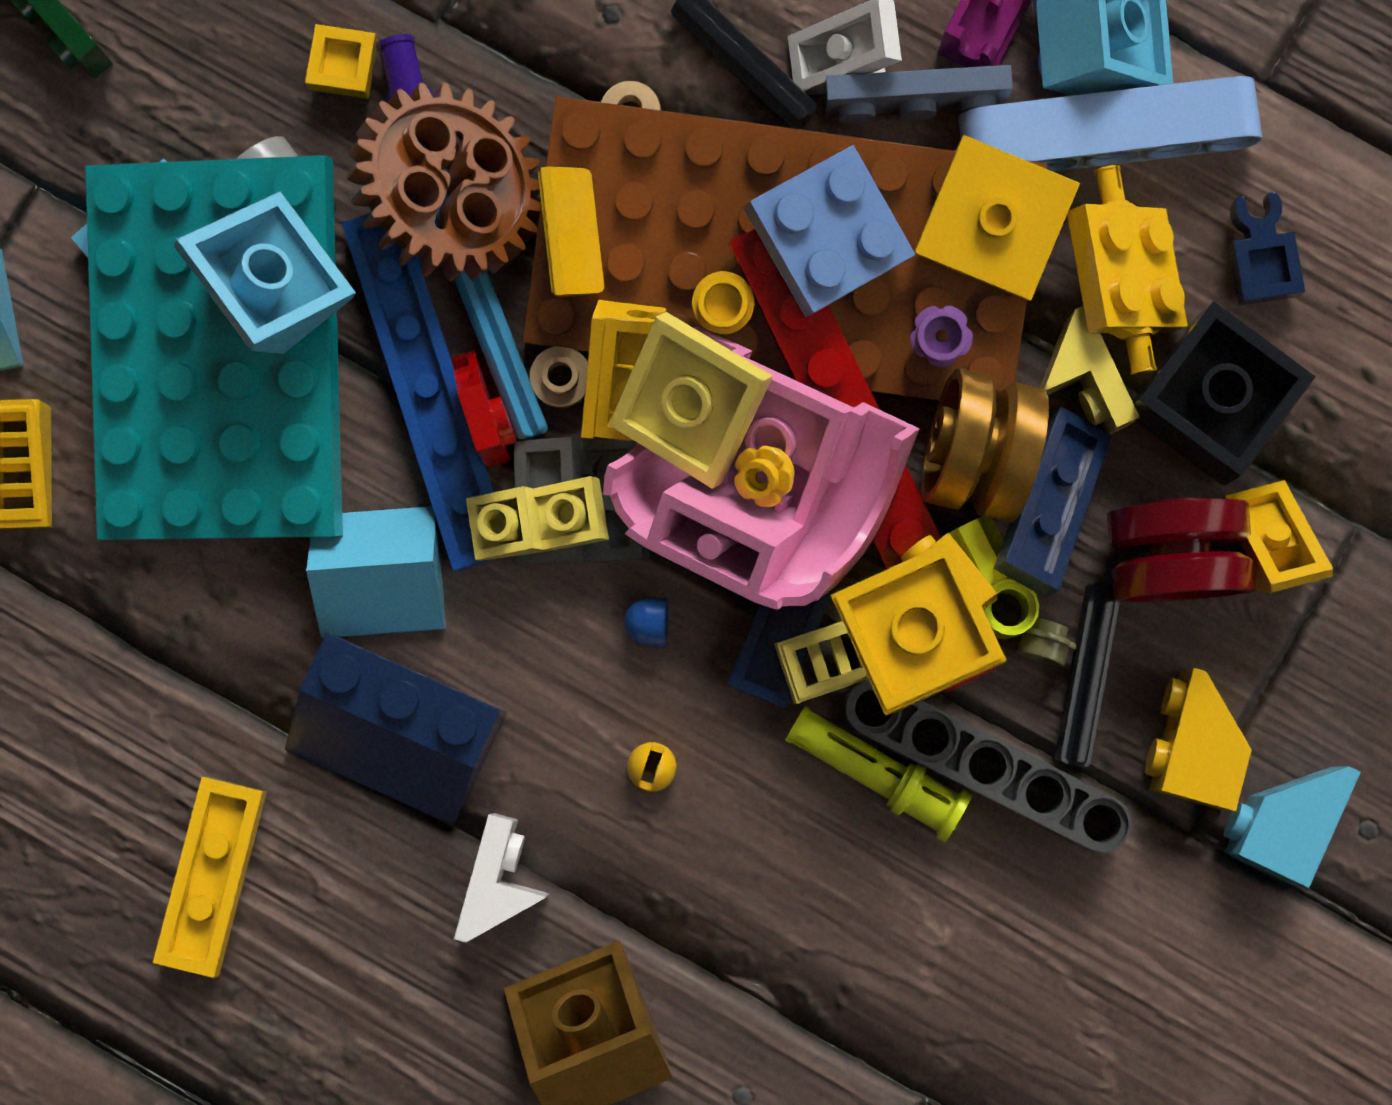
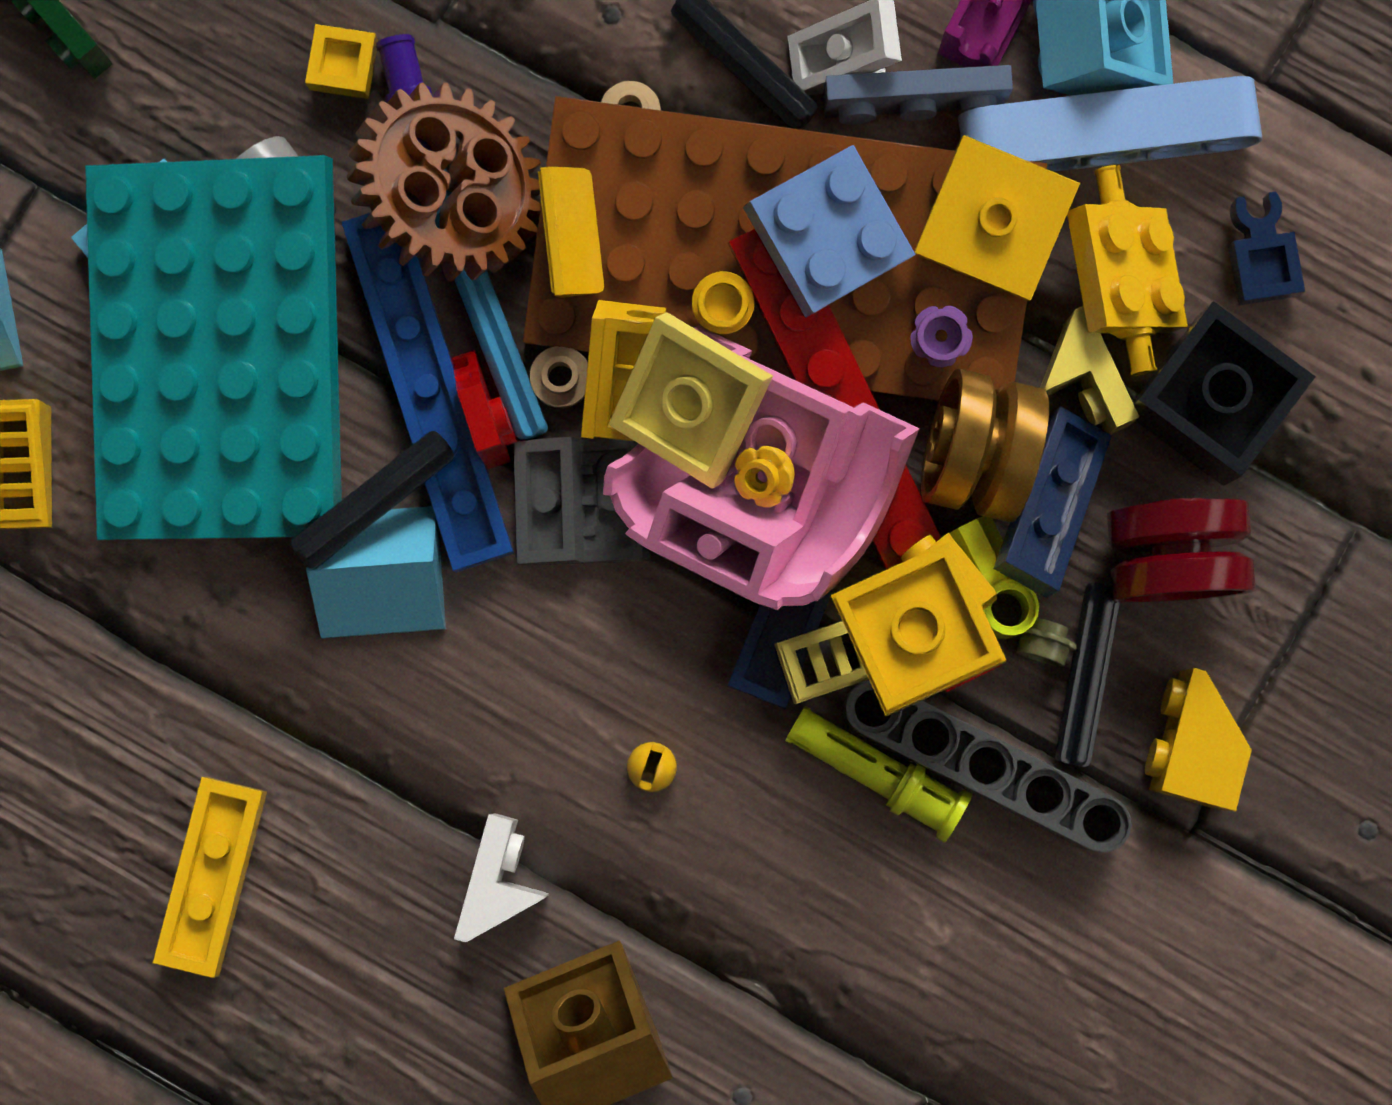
medium azure slope [174,191,356,354] -> none
dark blue slope [285,632,507,826] -> none
light yellow slope [466,476,609,561] -> none
blue hinge [624,597,669,647] -> none
medium azure slope [1224,766,1361,888] -> none
yellow slope [1225,480,1333,593] -> none
none -> black axle [290,431,454,569]

